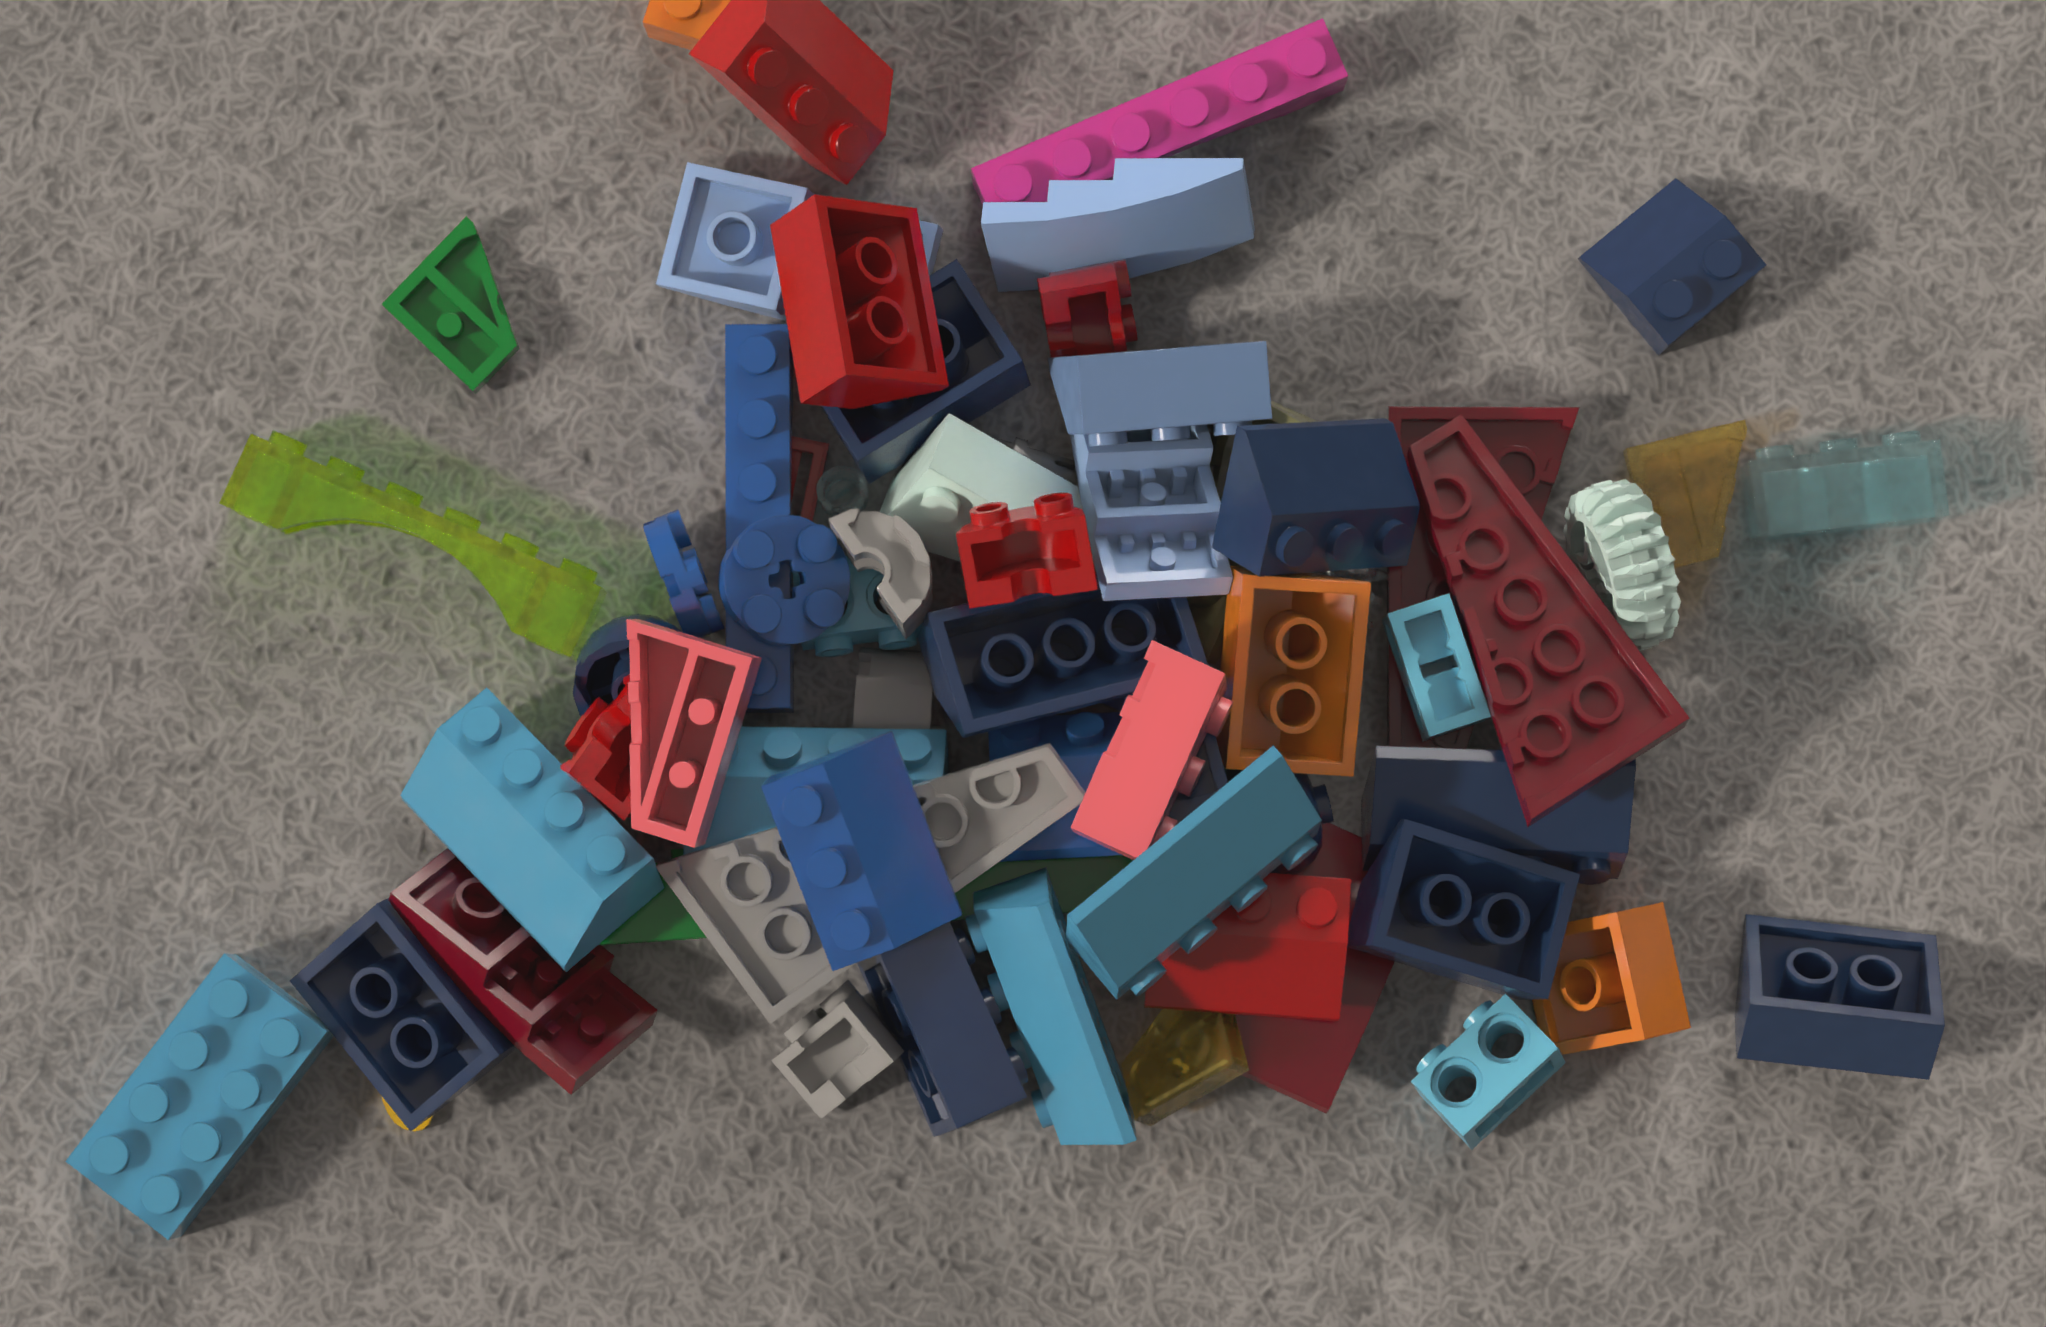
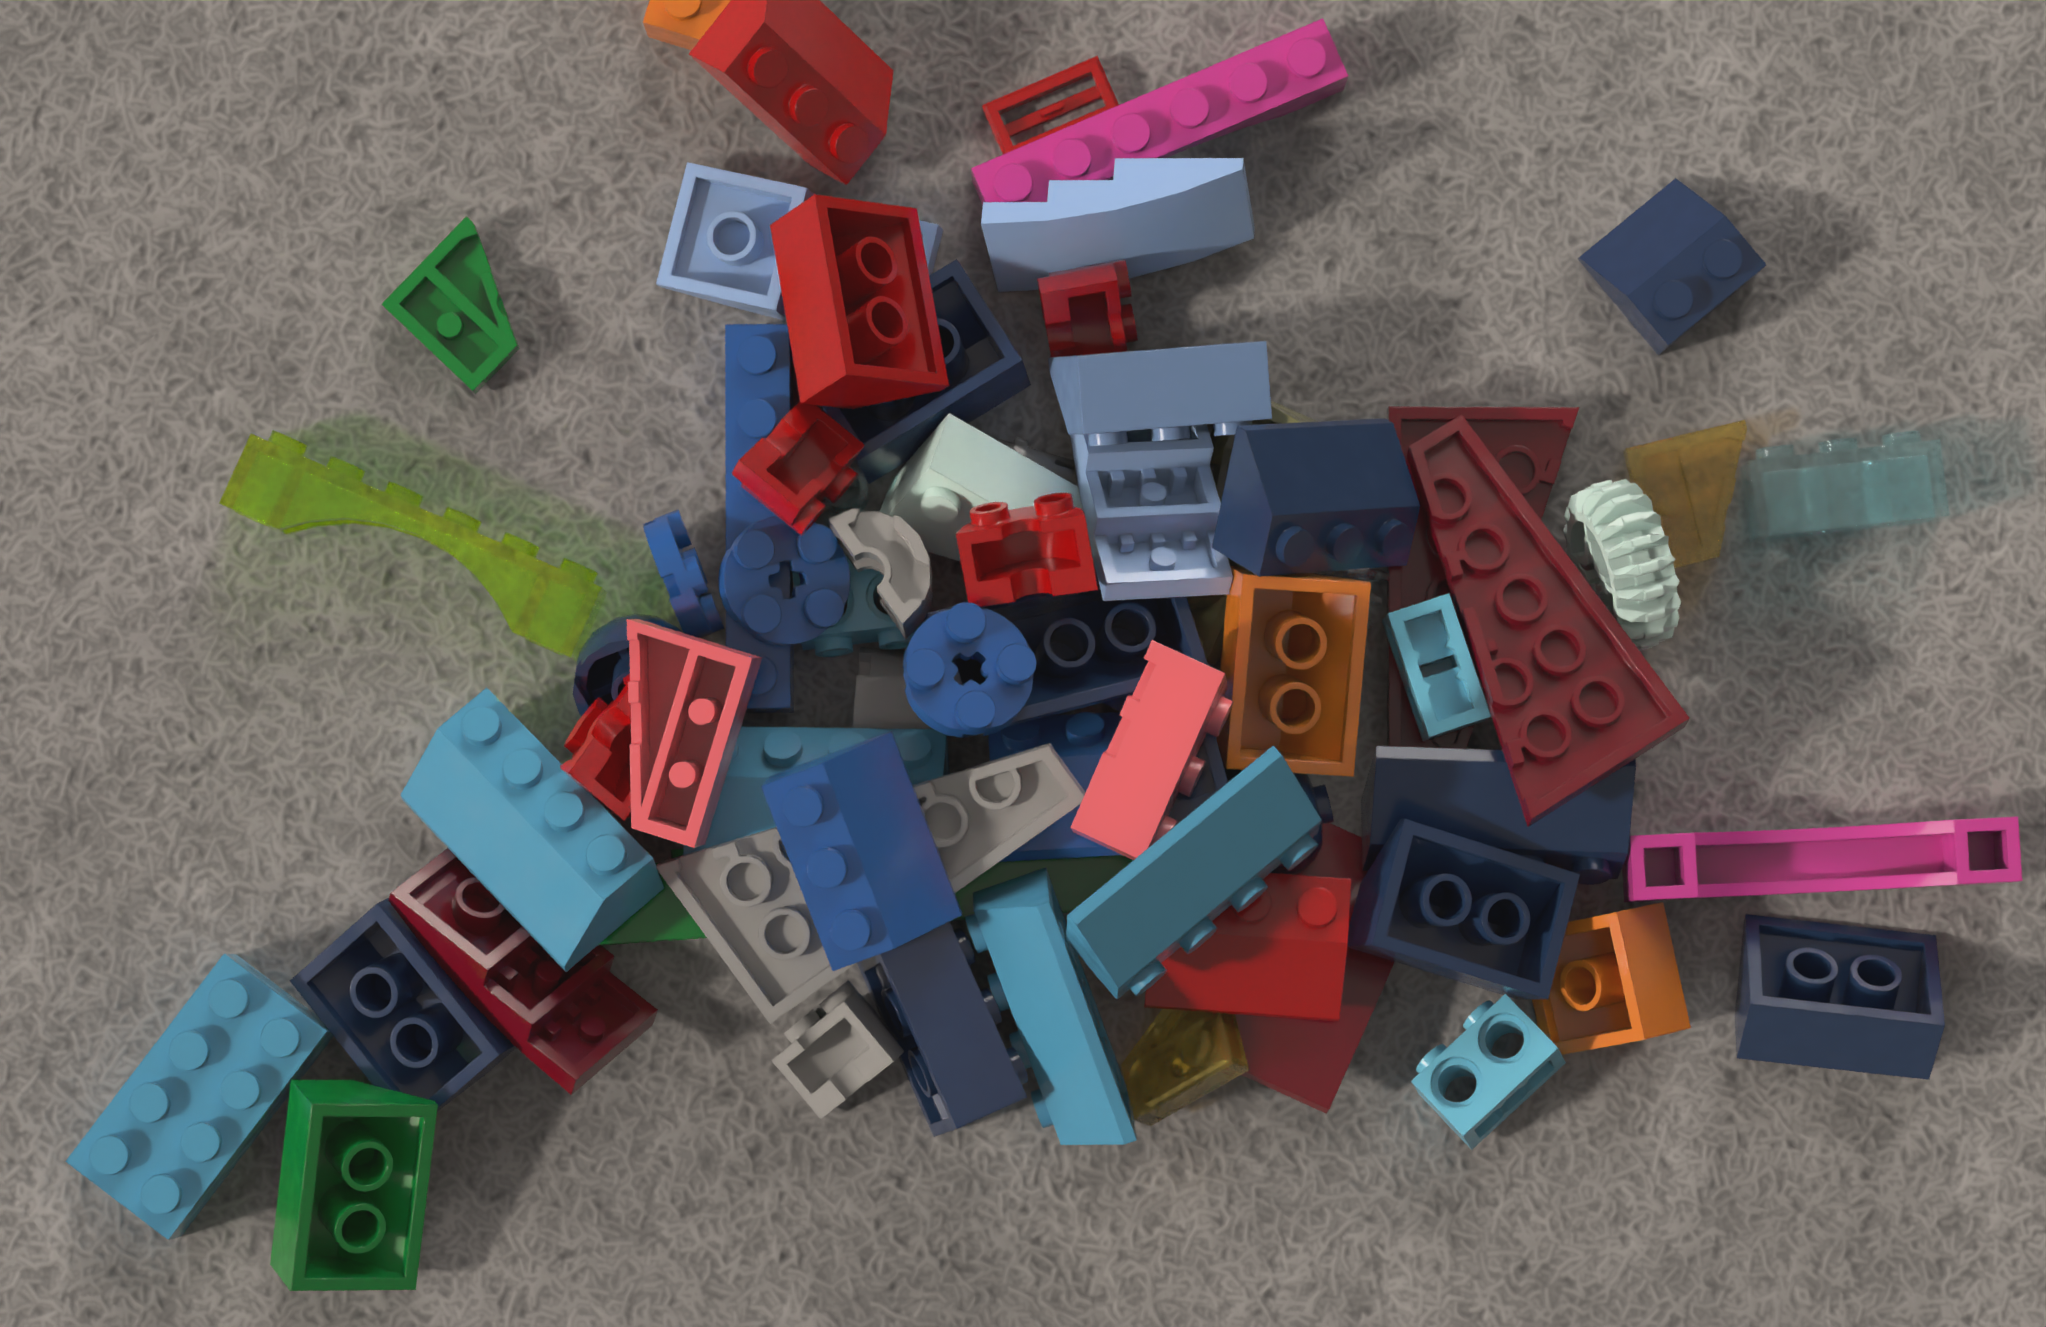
none -> green slope [270,1080,438,1291]
none -> red cylinder [732,402,865,536]
none -> blue plate [903,602,1036,737]
none -> red tile [982,56,1119,155]
none -> dark pink arch [1622,816,2022,902]

